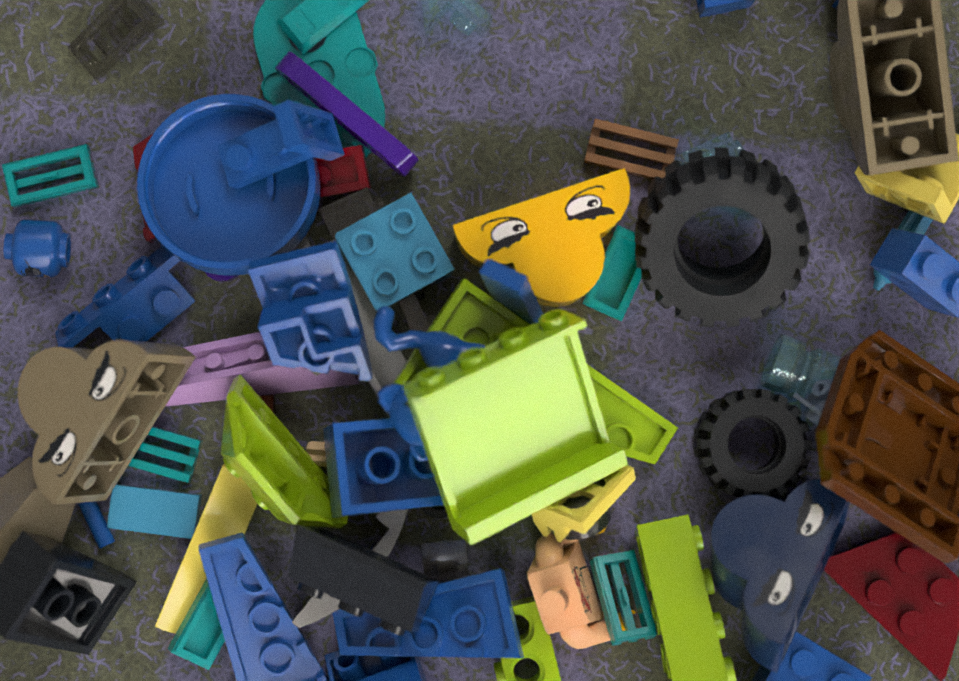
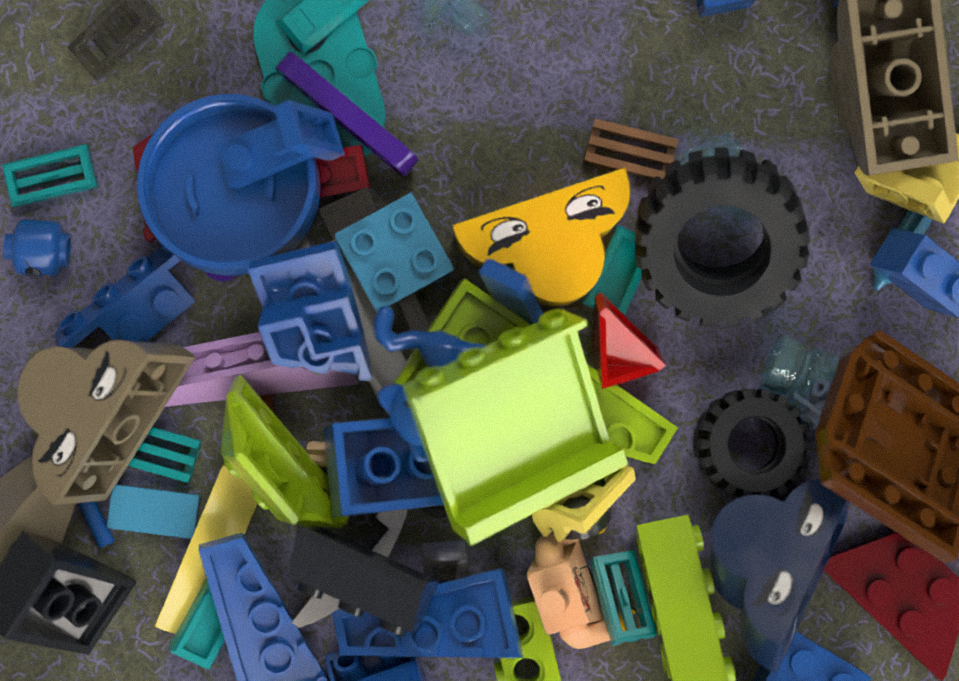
none -> red slope [592,292,666,389]

